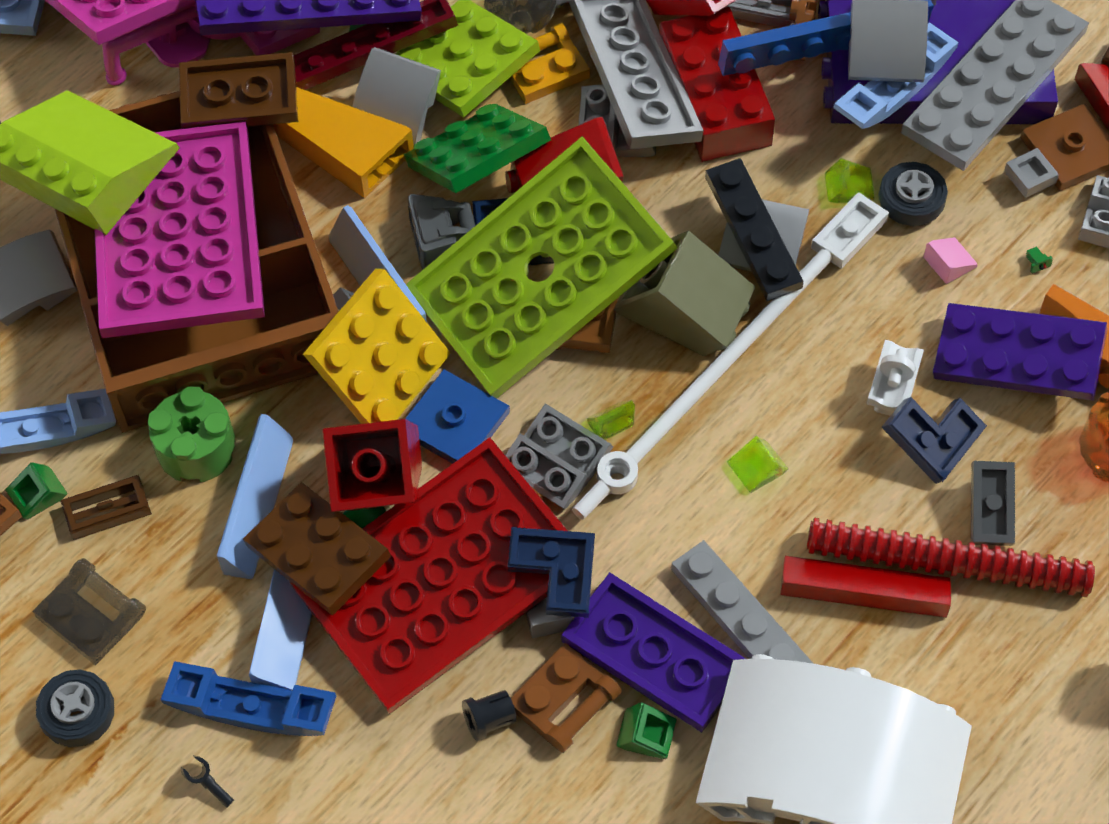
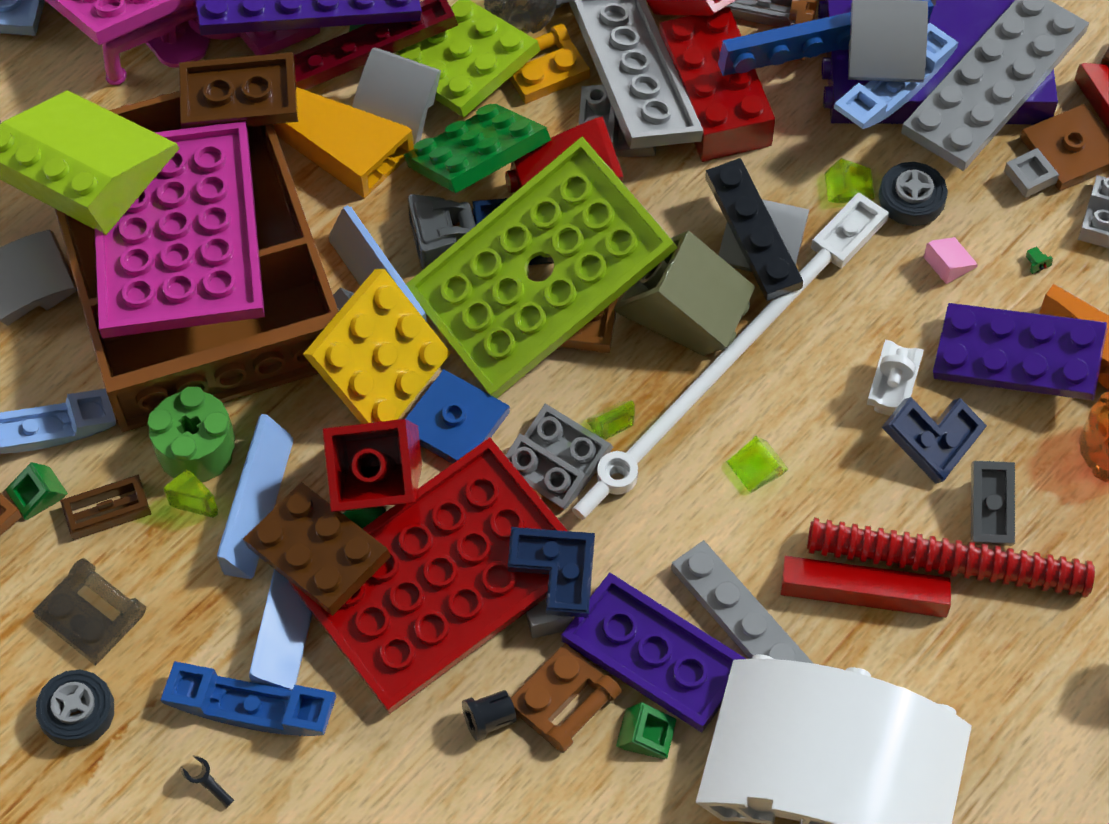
none -> clear neon green slope [164,469,218,518]

